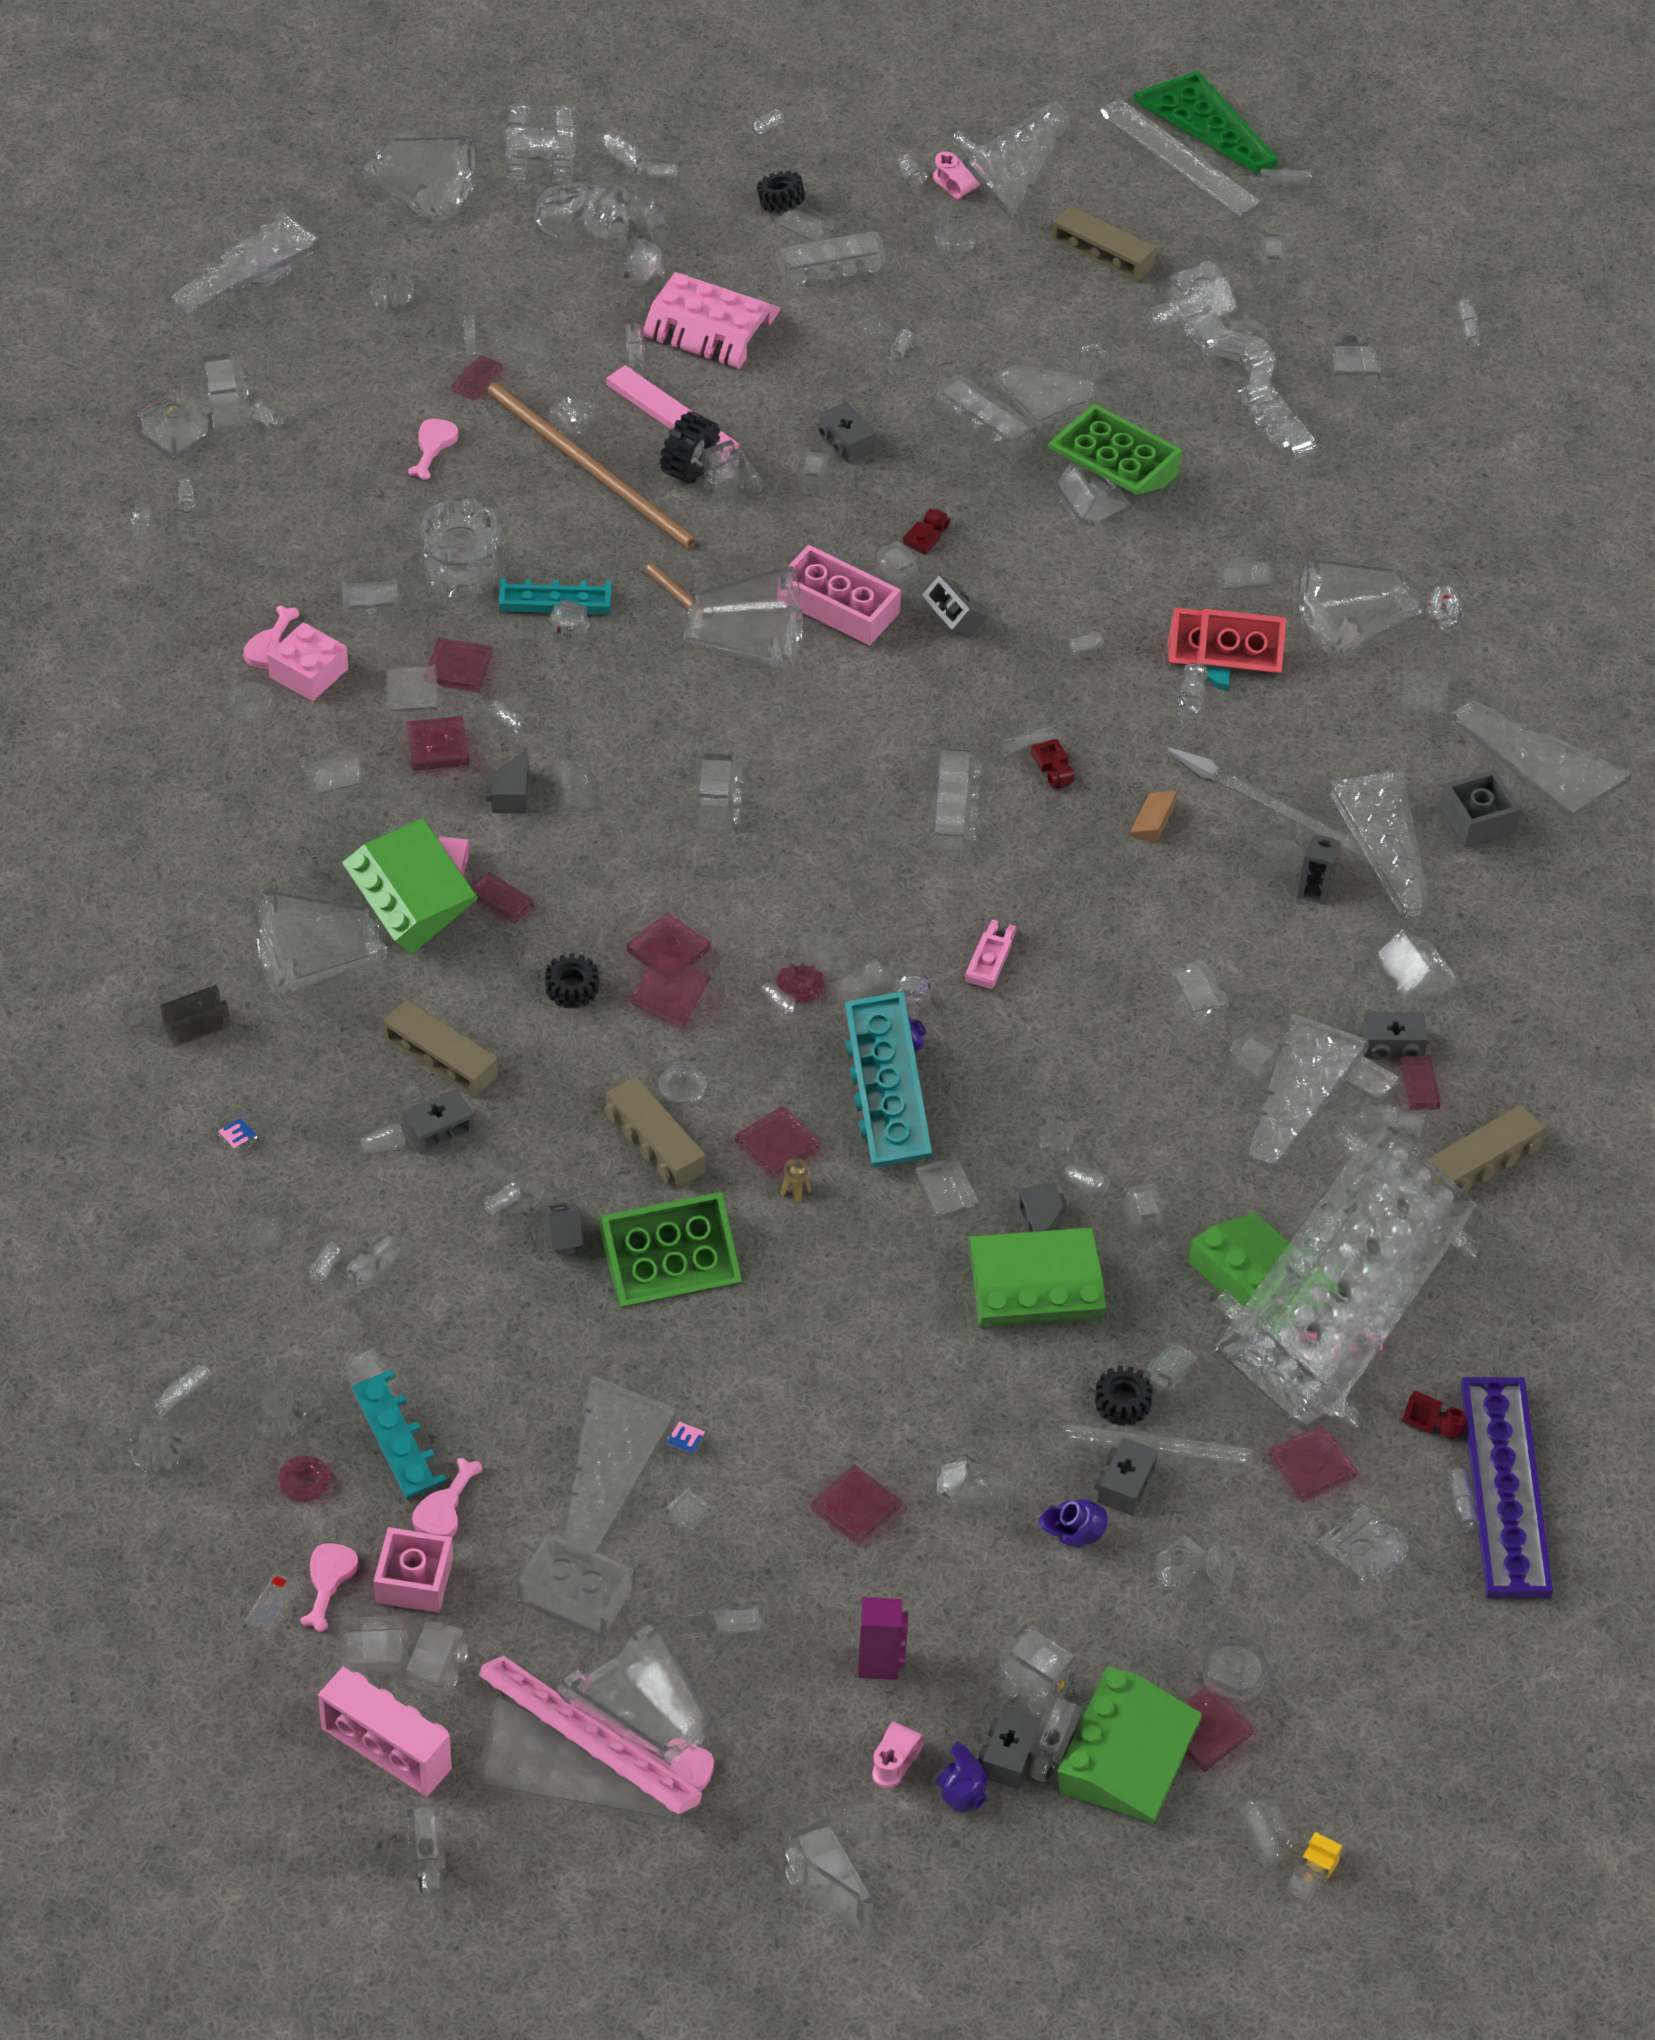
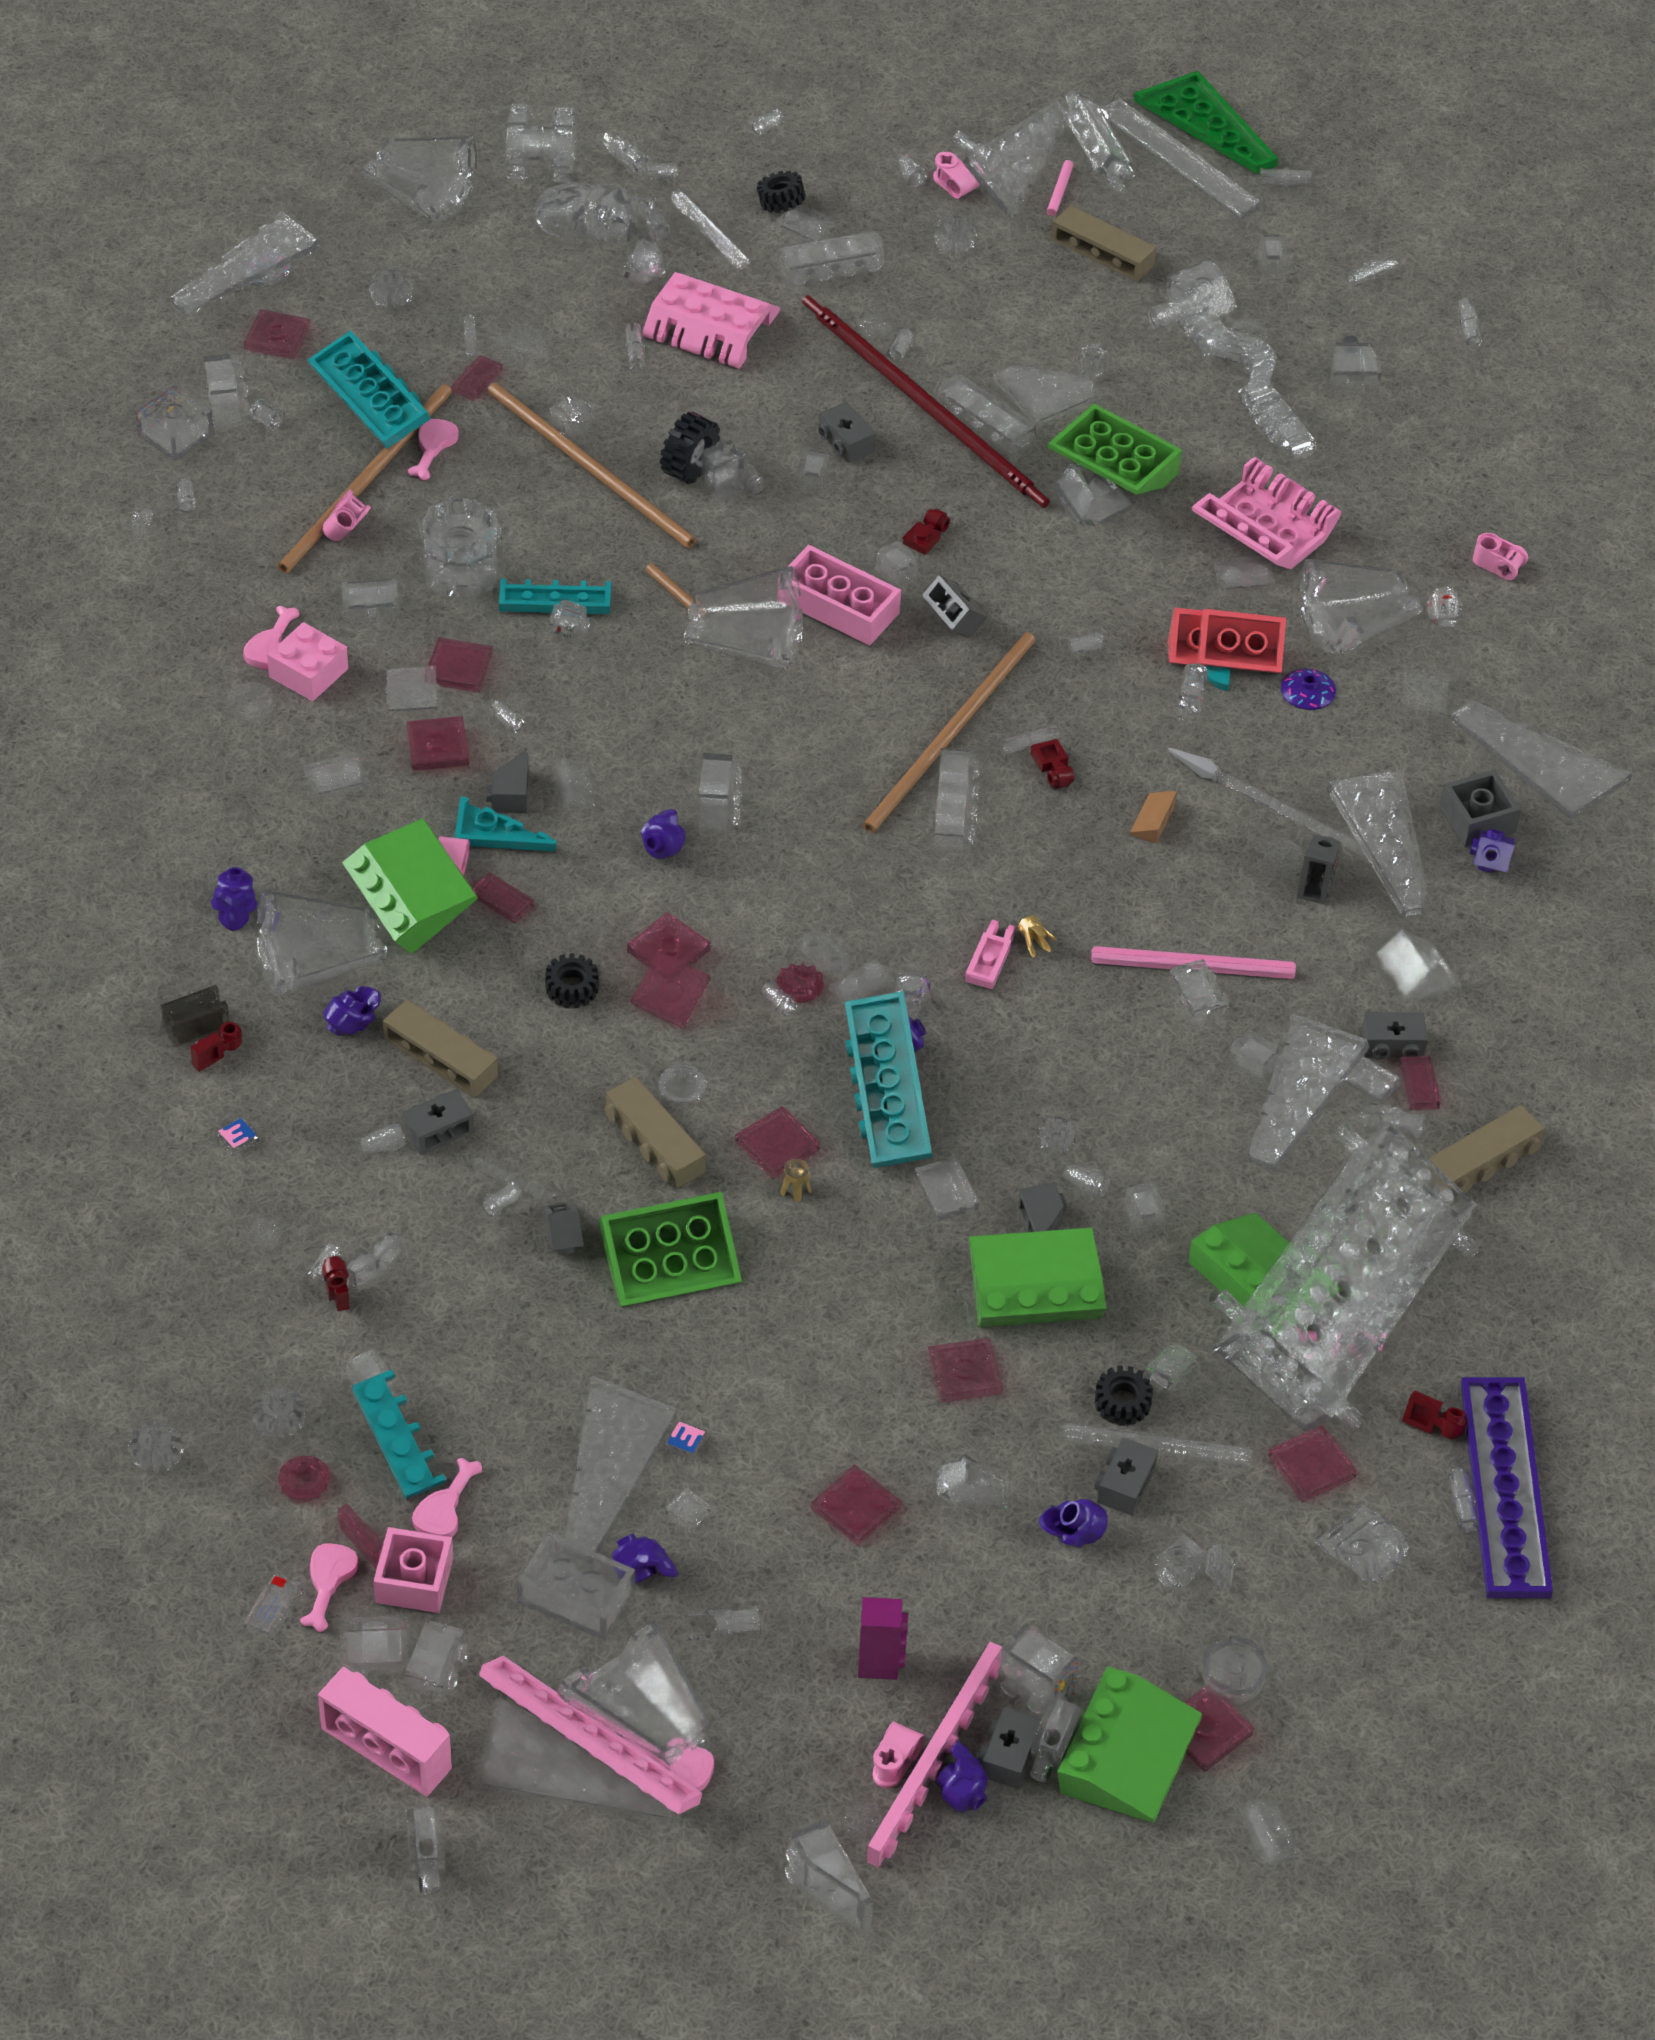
clear pin [151,1362,211,1415] -> none
bright pink tile [606,365,739,464] -> none
leg [1287,1832,1342,1904] -> none
none -> dark red plate [190,1022,242,1072]
none -> dark purple head [211,867,258,931]
none -> clear pink tile [243,309,311,359]
none -> medium nougat piece [277,384,452,574]
none -> teal plate [307,330,431,449]
none -> dark red plate [322,1256,350,1311]
none -> bright pink piece [323,489,371,541]
none -> dark purple head [323,986,381,1036]
none -> clear pink tile [337,1503,383,1568]
none -> teal wing [455,796,557,852]
none -> dark purple head [612,1533,679,1584]
none -> dark purple head [641,809,686,859]
none -> clear axle [671,189,751,271]
none -> dark red axle [802,295,1050,508]
none -> medium nougat piece [863,632,1036,833]
none -> bright pink plate [867,1642,1004,1868]
none -> clear pink tile [928,1338,1003,1403]
none -> pearl gold piece [1018,915,1057,958]
none -> bright pink bar [1047,160,1074,216]
none -> clear hinge [1062,89,1135,191]
none -> bright pink axle [1091,946,1296,979]
none -> bright pink slope [1192,457,1341,570]
none -> dark purple dish [1280,668,1336,710]
none -> clear pin [1346,254,1398,288]
none -> dark purple brick [1469,829,1515,873]
none -> bright pink piece [1473,533,1528,580]

